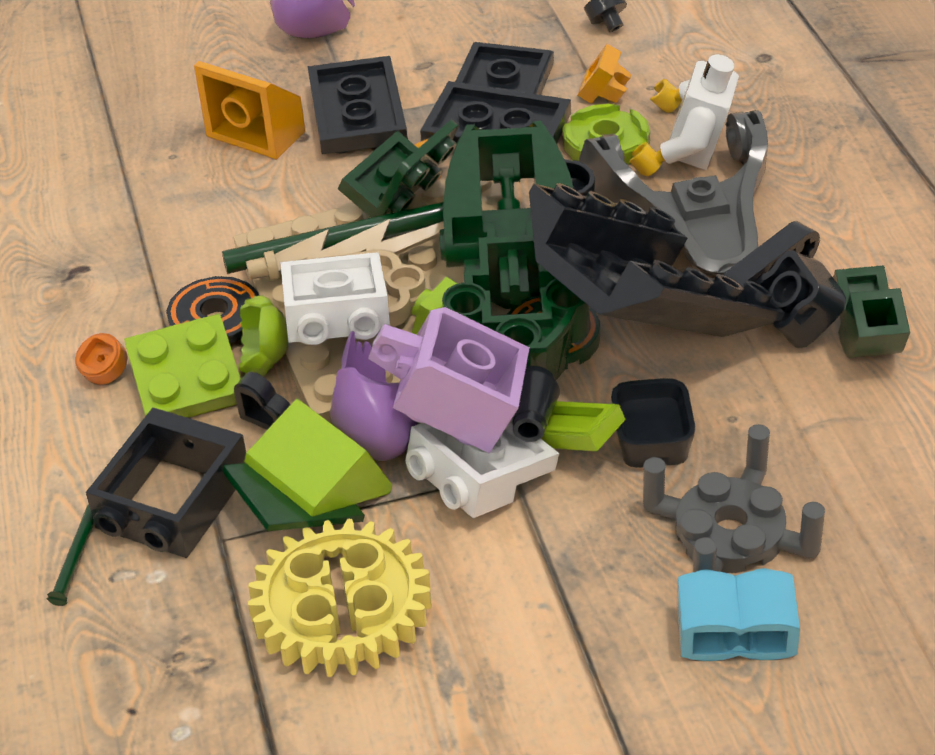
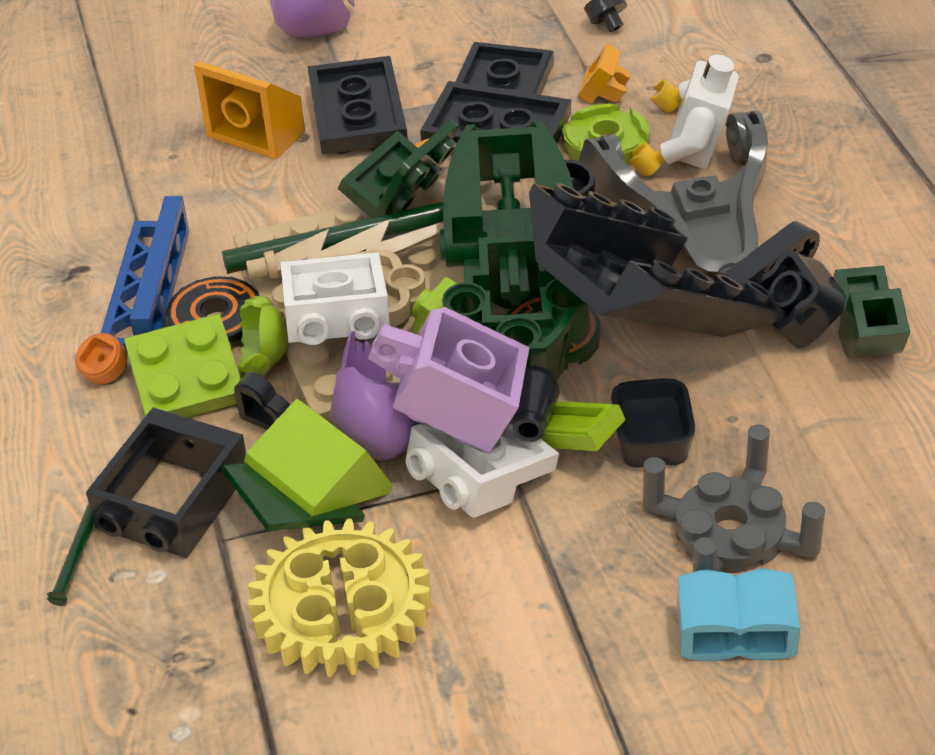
none -> blue fence [101,196,190,355]

